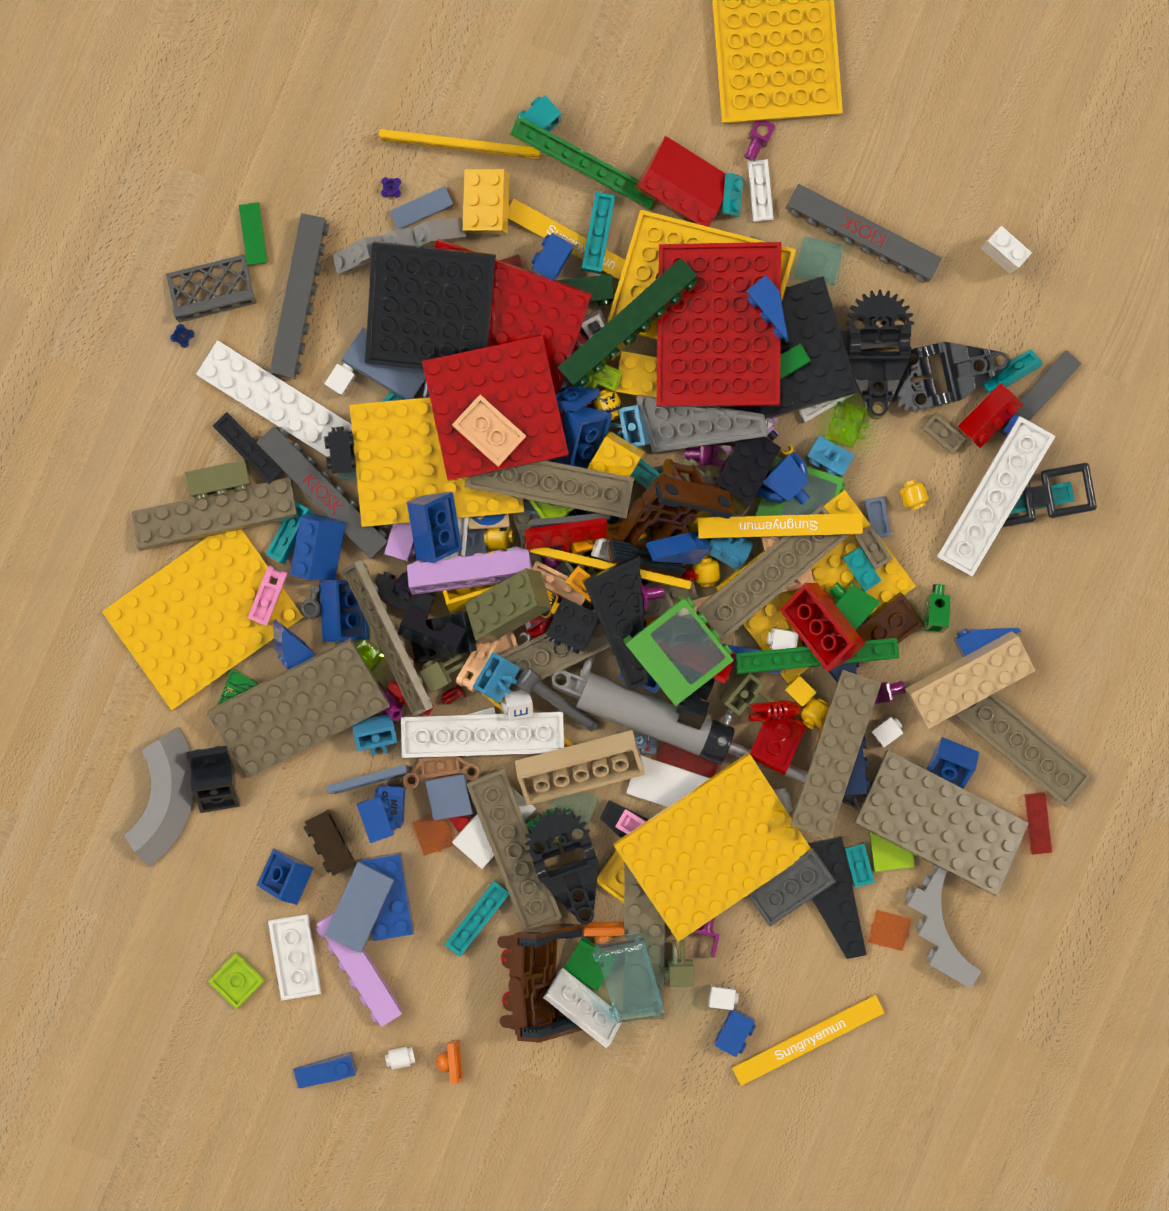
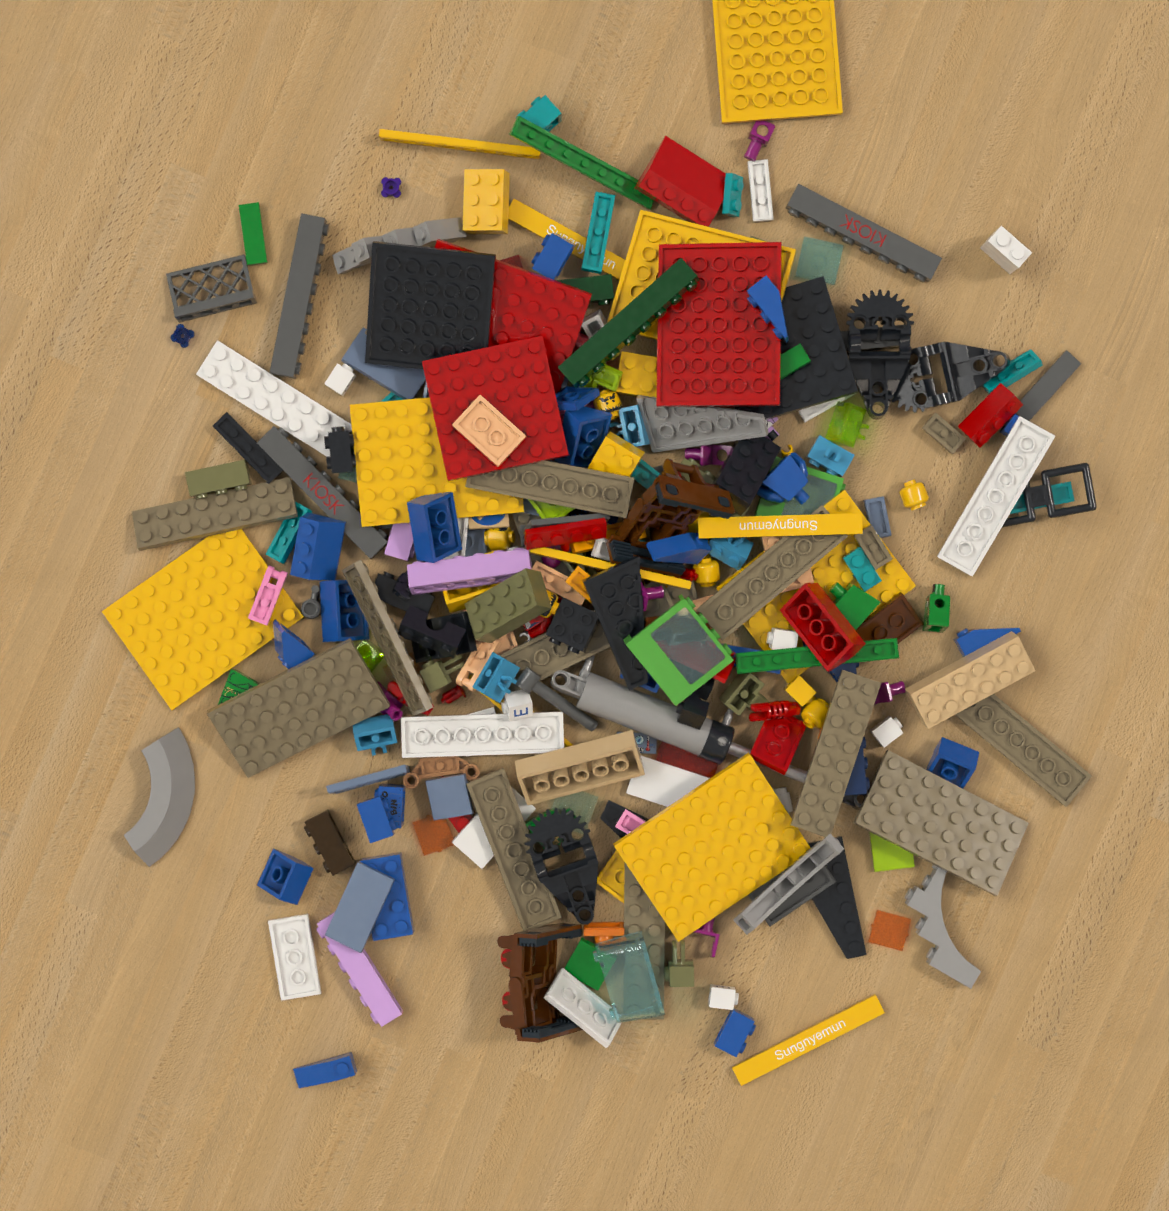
black bracket [186,745,240,813] -> none
lime tile [208,952,265,1010] -> none
white brick [385,1046,415,1070] -> none
sand blue tile [390,186,454,229] -> none
orange tile [436,1040,463,1084] -> none
teal plate [444,880,509,957] -> none
teal plate [844,843,875,888] -> none
clear red tile [1024,792,1052,855] -> none
none -> light grey arch [733,834,844,935]

